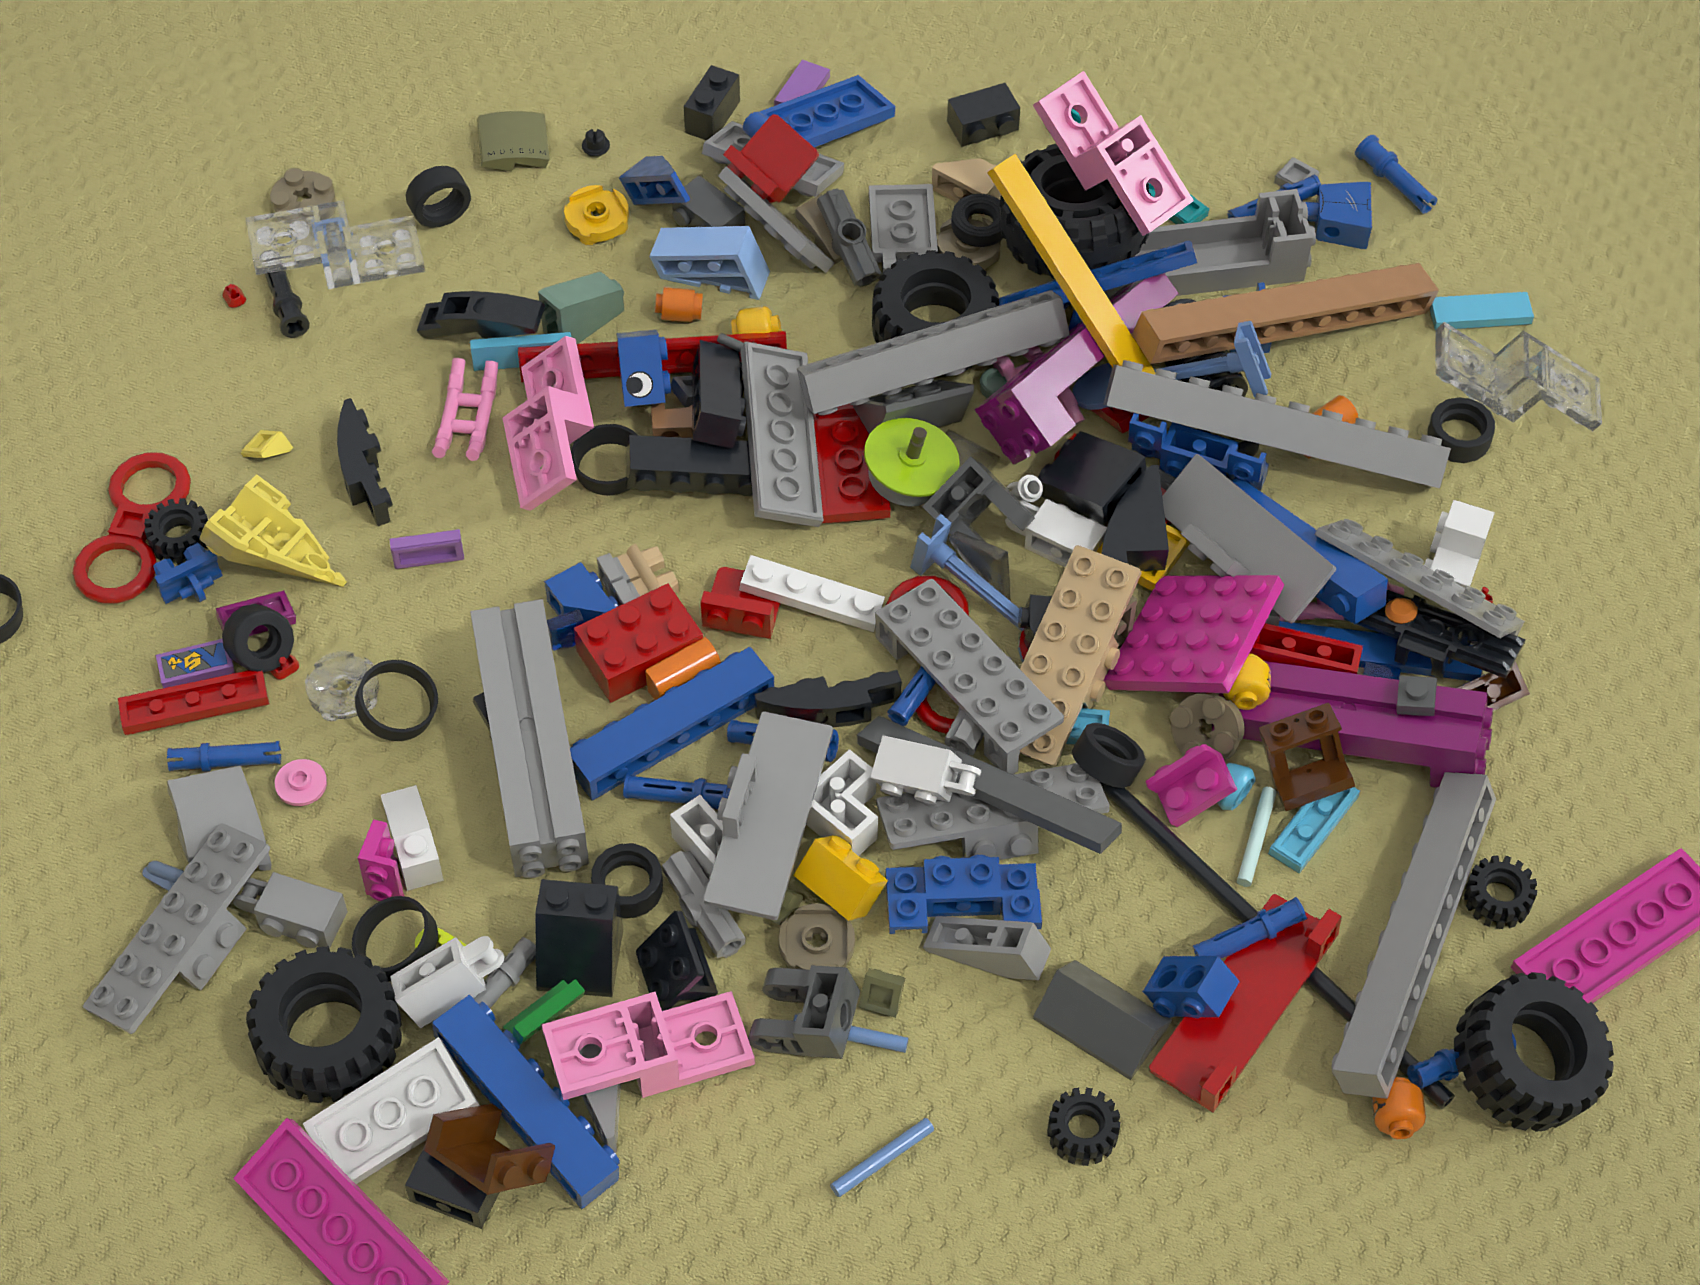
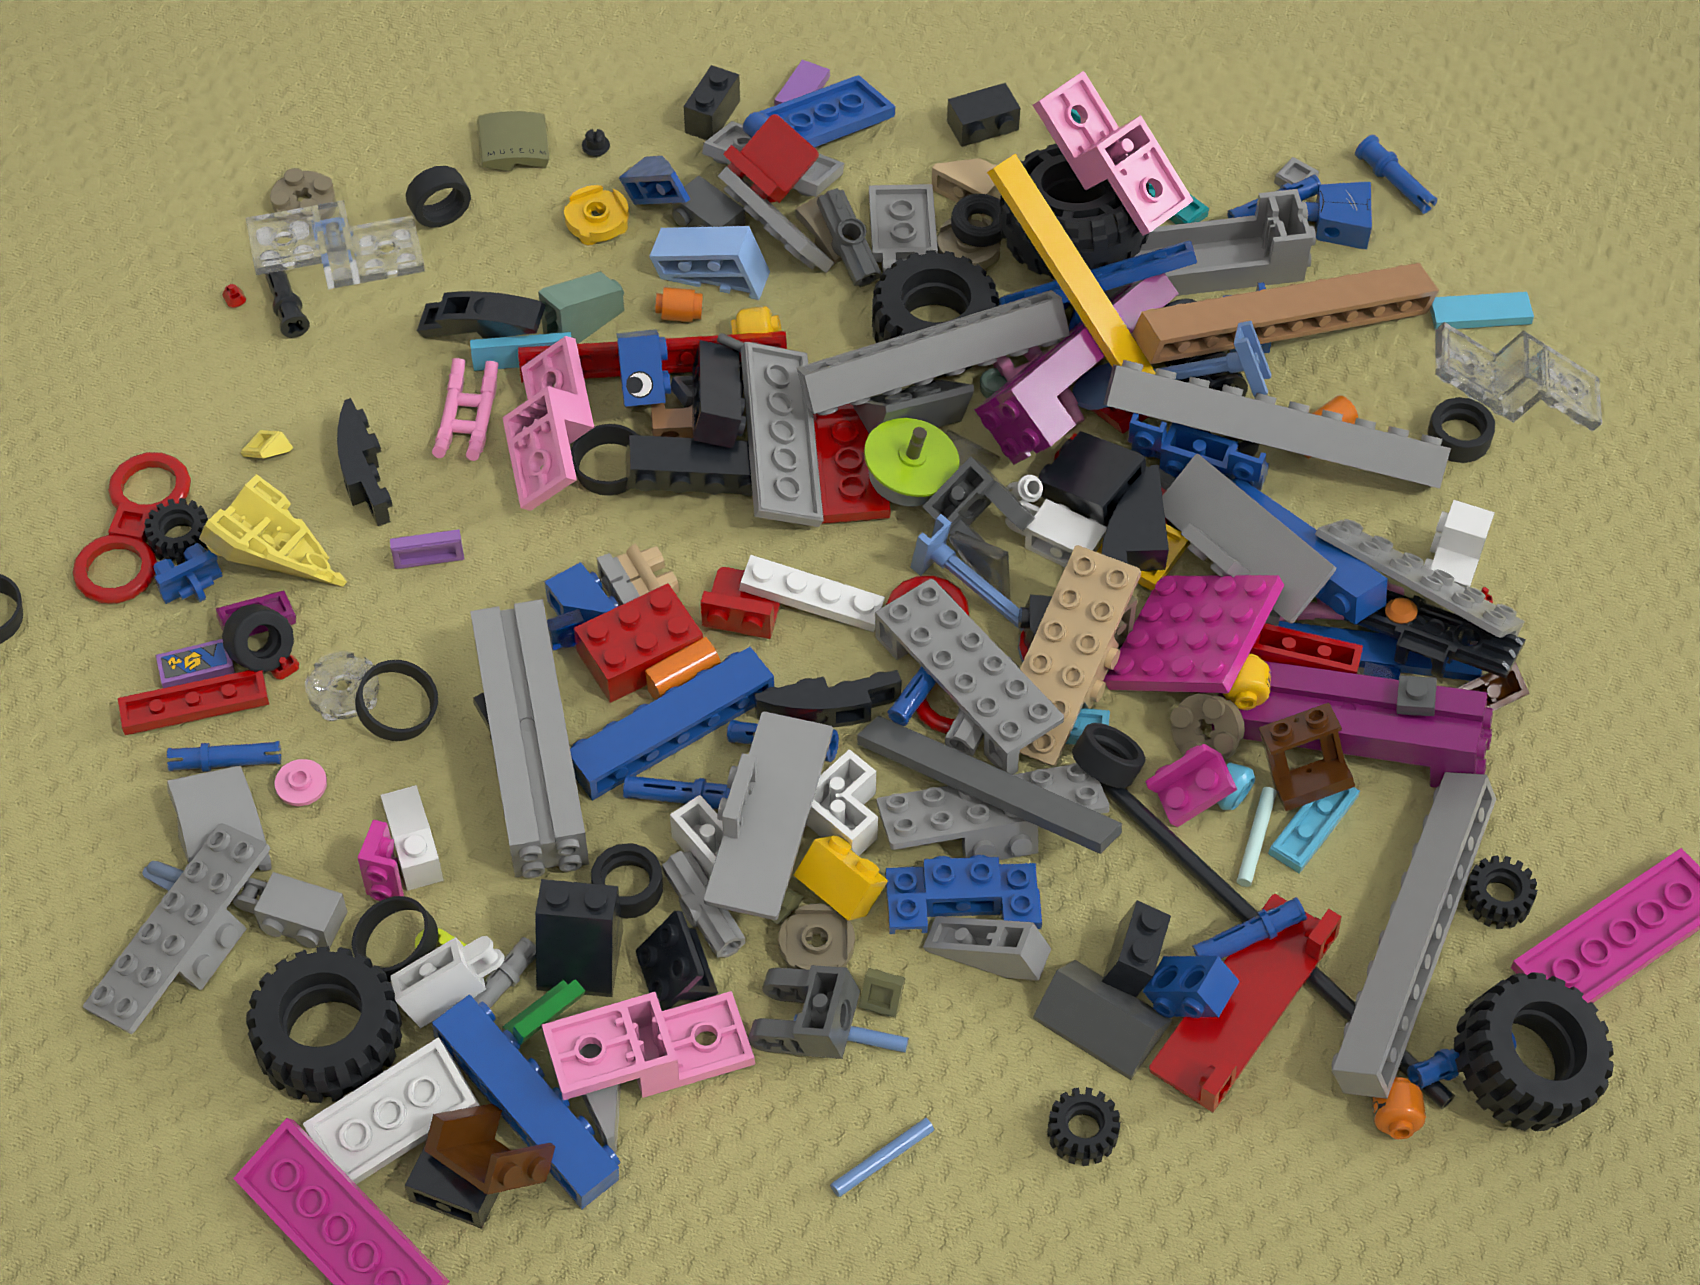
white brick [870,736,981,804] -> none
none -> black brick [1102,900,1171,997]

